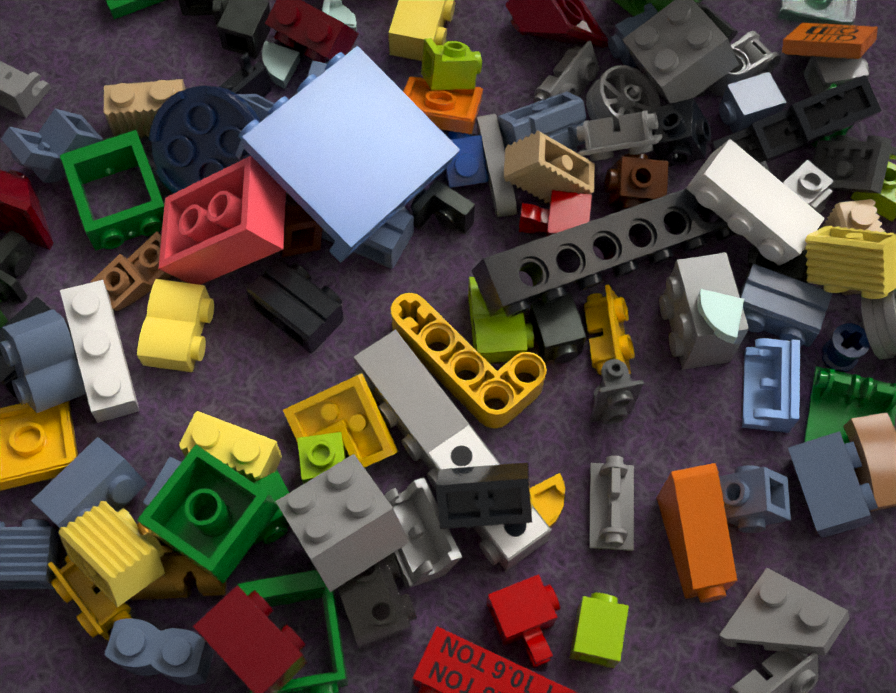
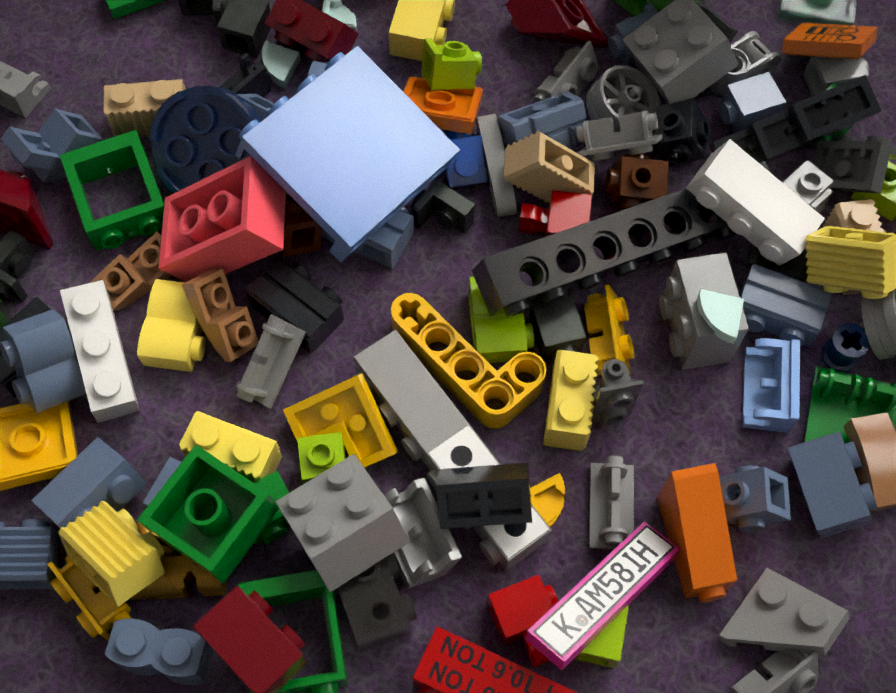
none -> medium nougat slope [182,268,258,362]
none -> light grey hinge [236,314,306,409]
none -> tile [526,521,680,670]
none -> light yellow brick [543,350,599,451]

